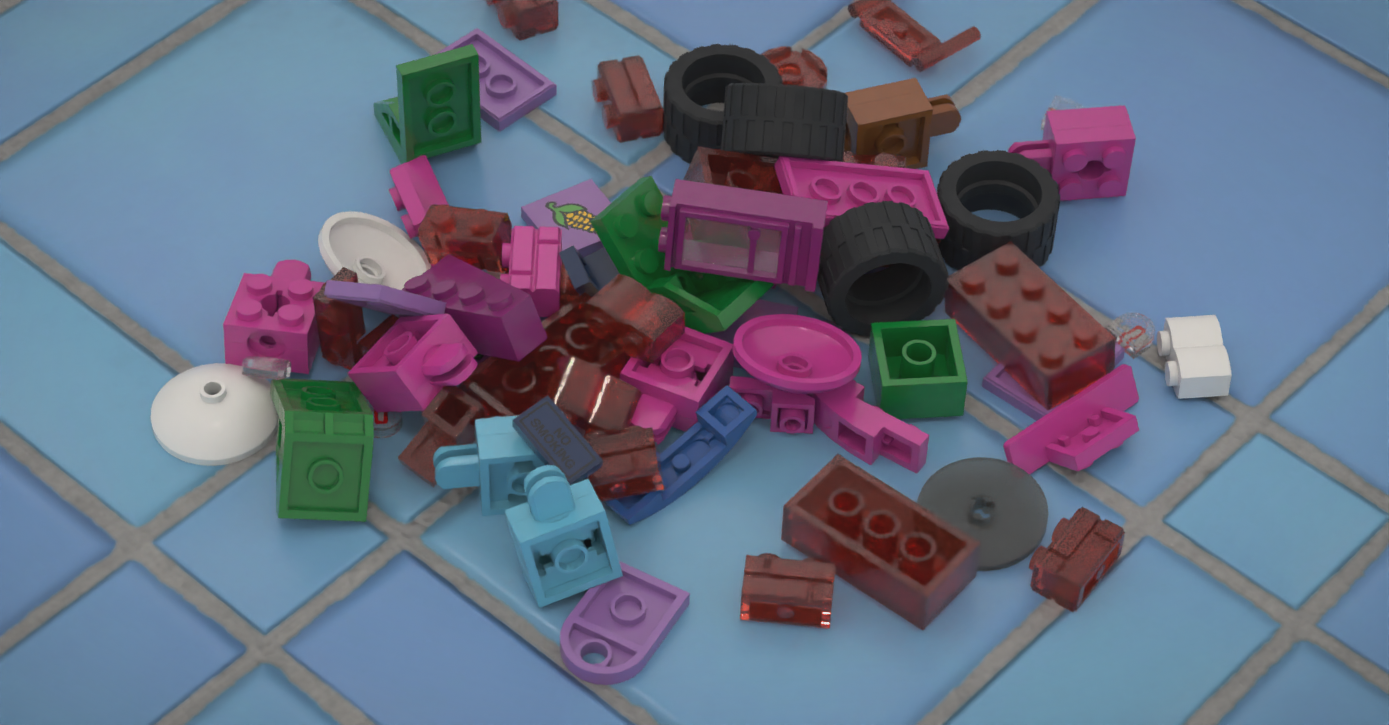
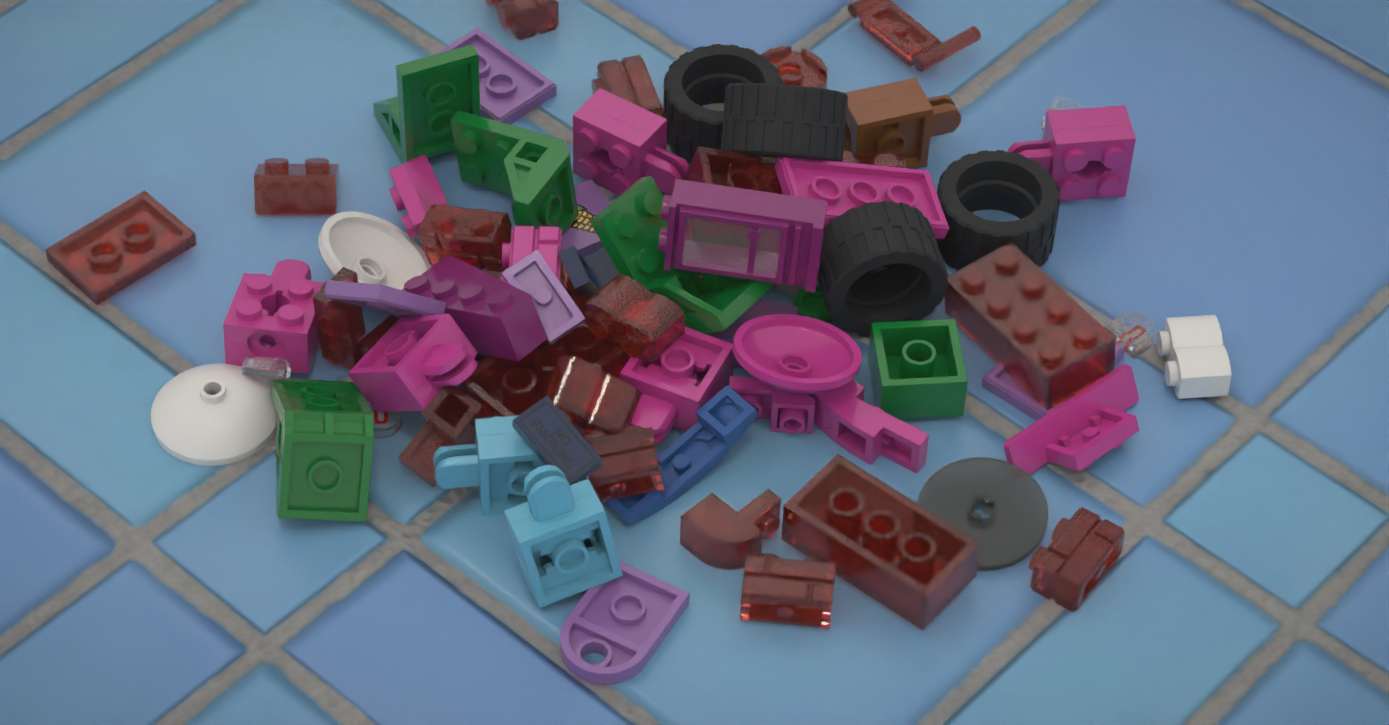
none -> clear red plate [45,190,197,305]
none -> clear red bracket [254,158,339,215]
none -> green bracket [450,110,579,236]
none -> medium lavender plate [502,249,586,345]
none -> dark pink brick [573,88,691,196]
none -> clear red brick [680,489,781,570]
none -> green tile [794,287,832,323]

